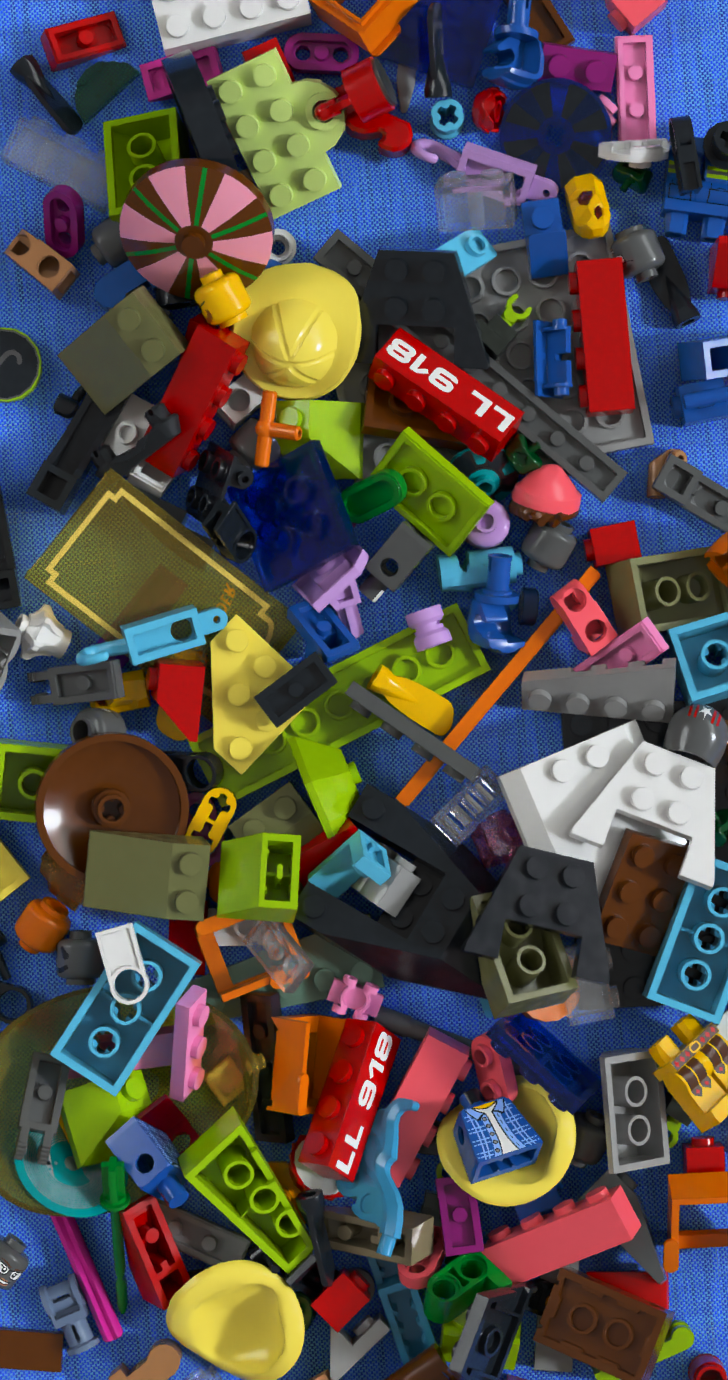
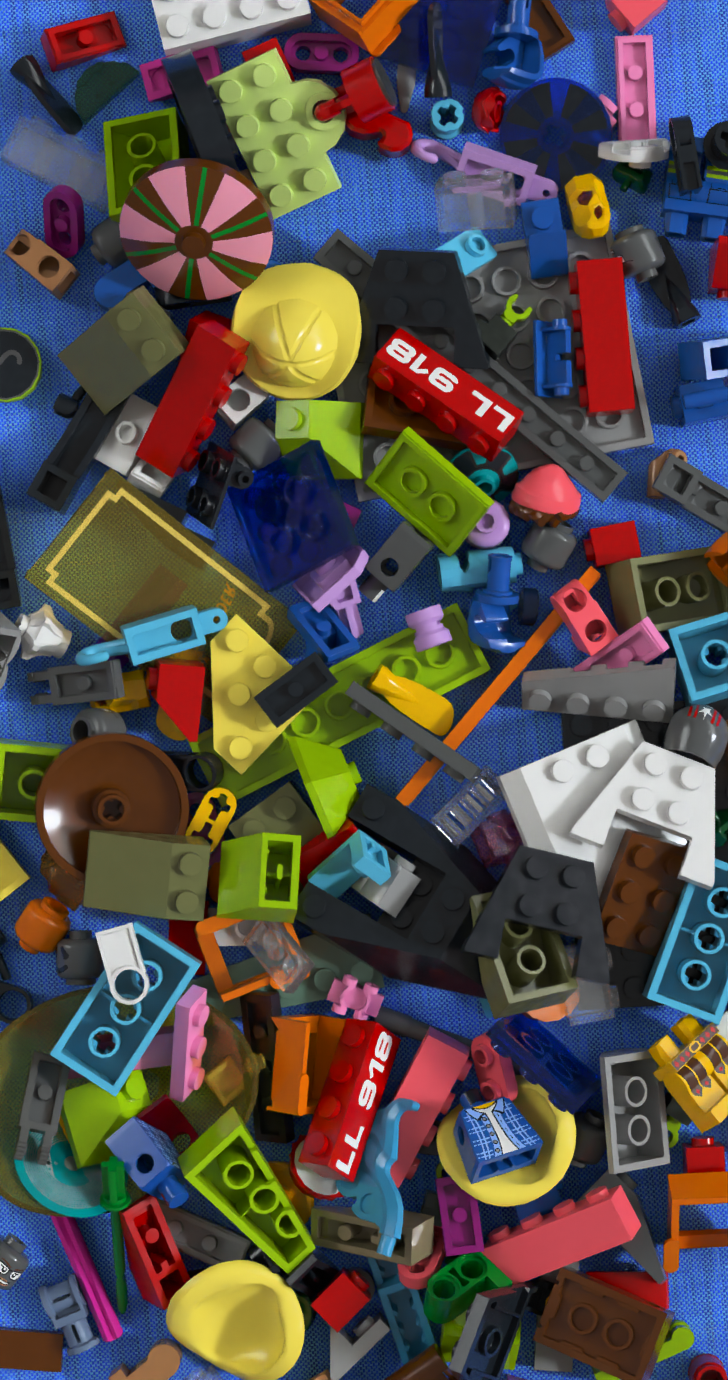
black piece [90,403,181,484] -> none
yellow head [194,268,251,329] -> none
black piece [201,496,257,563] -> none
orange piece [254,390,302,468] -> none
white plate [269,229,296,264] -> none
black piece [295,1189,335,1287] -> none
green tile [338,468,407,524] -> none
dark green piece [504,434,543,475] -> none
magenta plate [537,42,618,93] -> none

